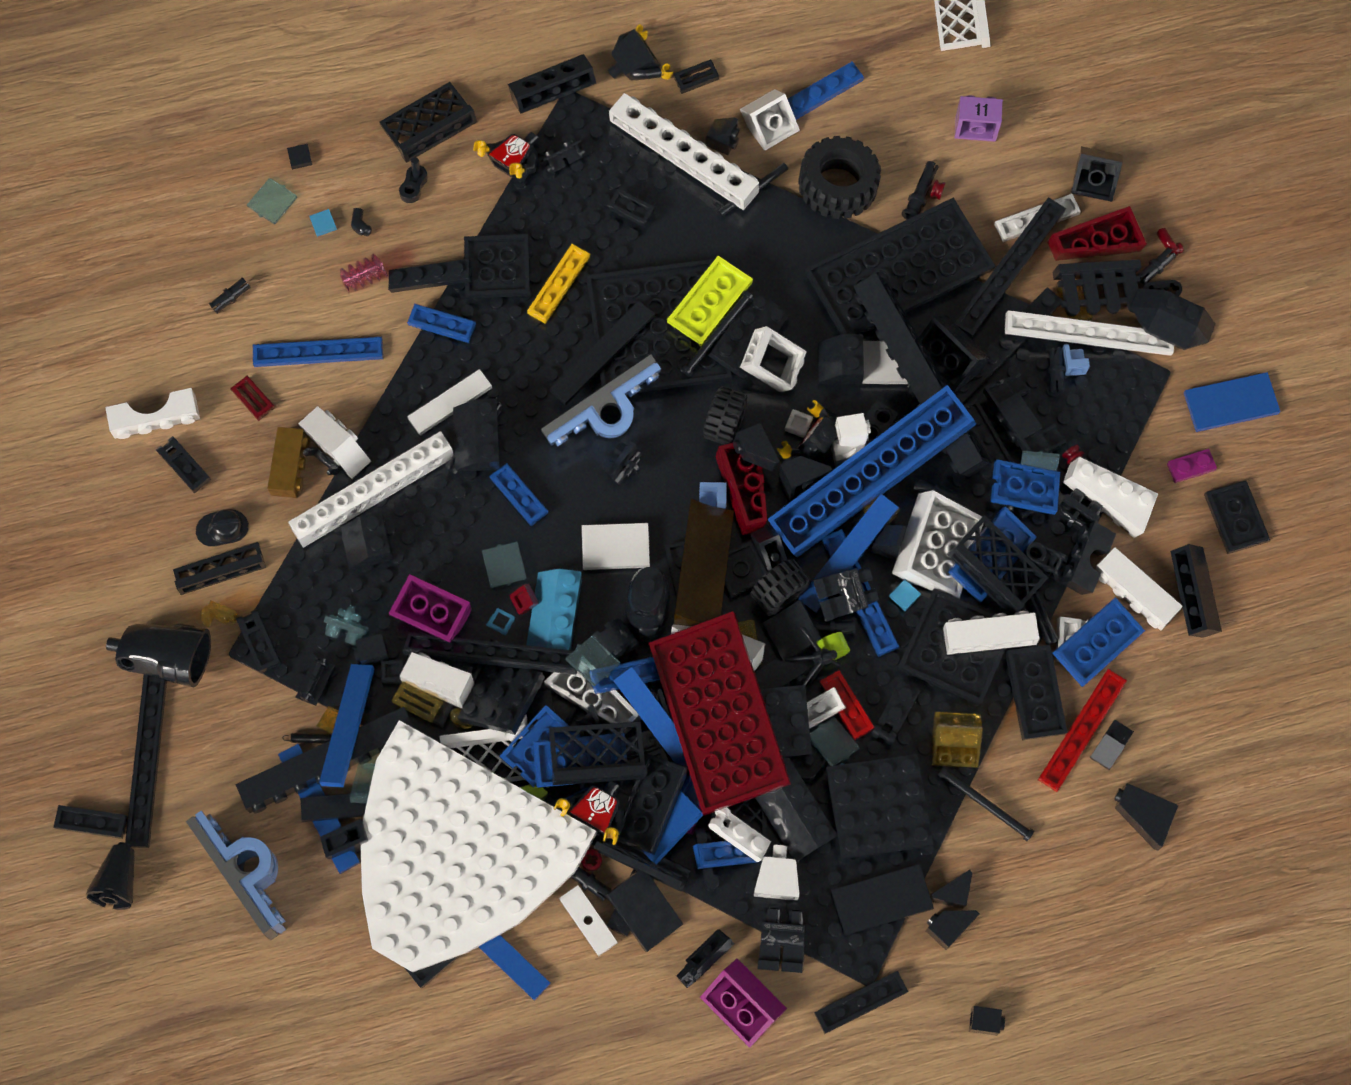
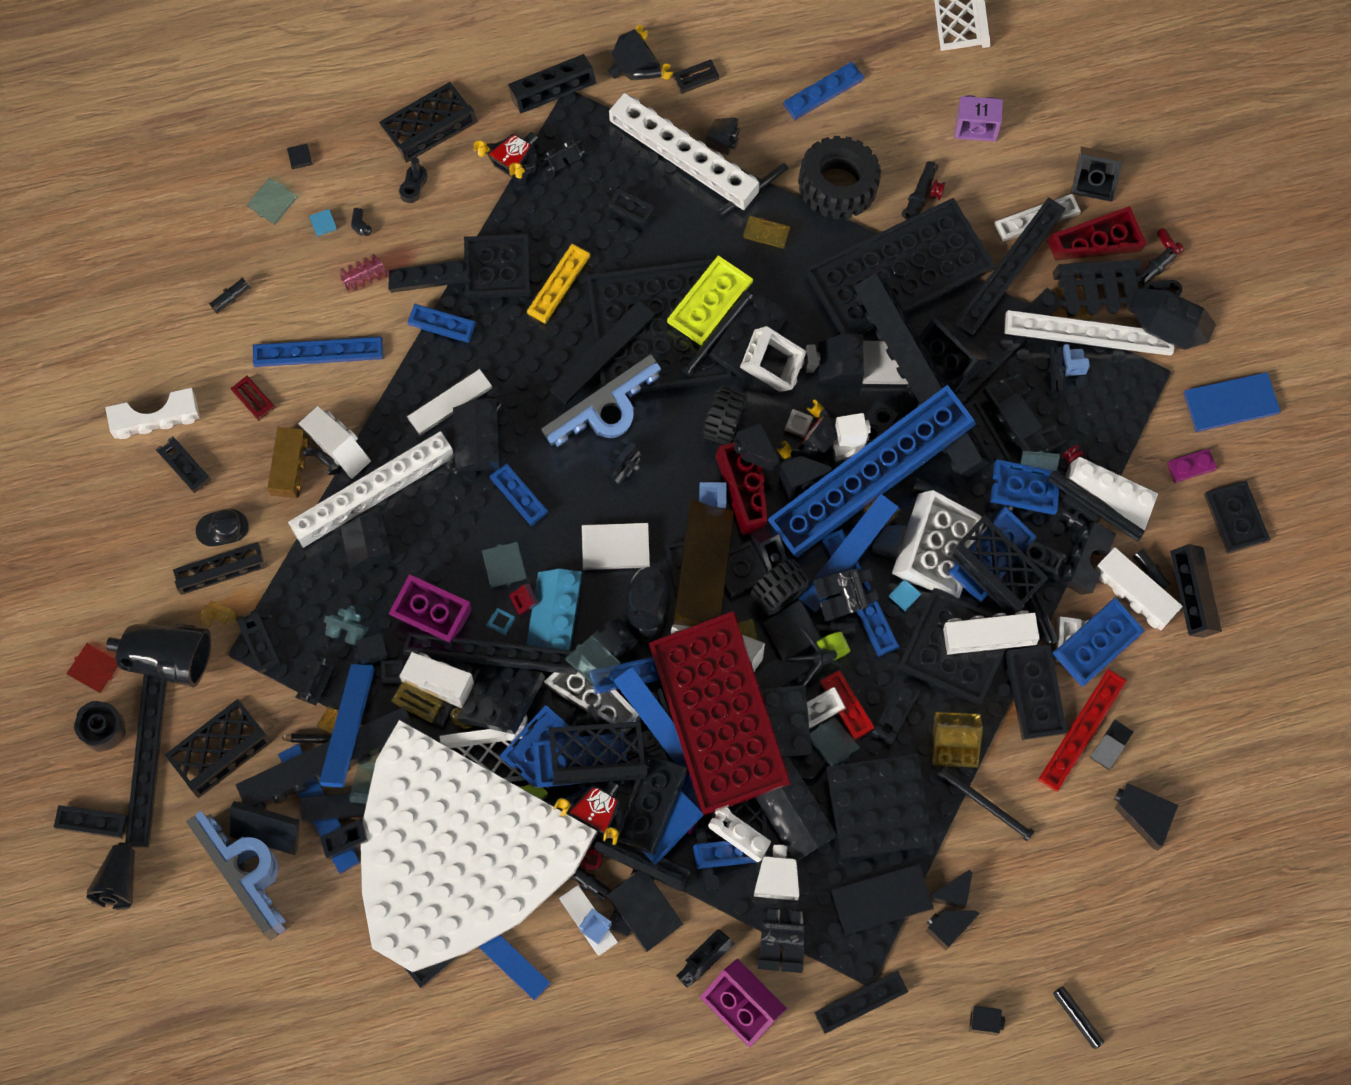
white slope [740,89,800,150] -> none
none -> clear red piece [67,643,118,693]
none -> black brick [74,701,126,752]
none -> black fence [165,699,271,798]
none -> black tile [230,801,300,855]
none -> medium blue panel [578,908,612,945]
none -> clear yellow plate [743,216,790,249]
none -> dark grey plate [803,344,820,373]
none -> black axle [1047,471,1145,541]
none -> black axle [1053,986,1104,1049]
none -> black pin [1132,548,1171,589]

